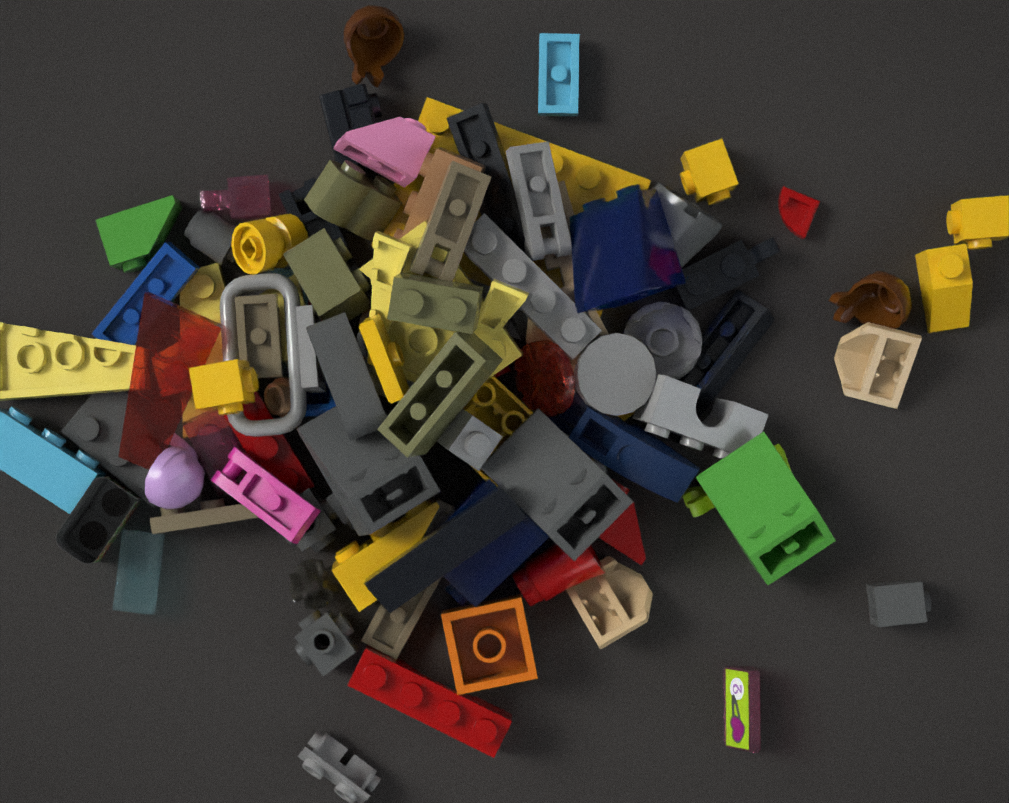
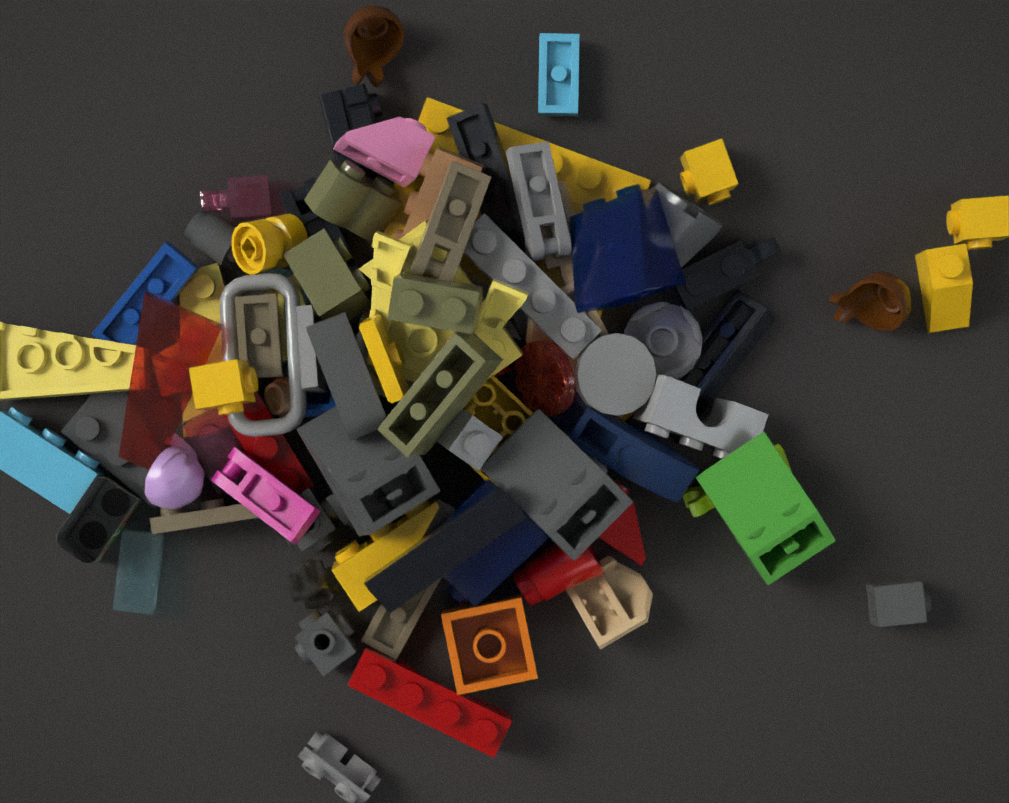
bright green slope [96,195,182,273] -> none
slope [724,666,761,753] -> none
red tile [778,186,820,240] -> none
tan slope [834,322,922,409] -> none

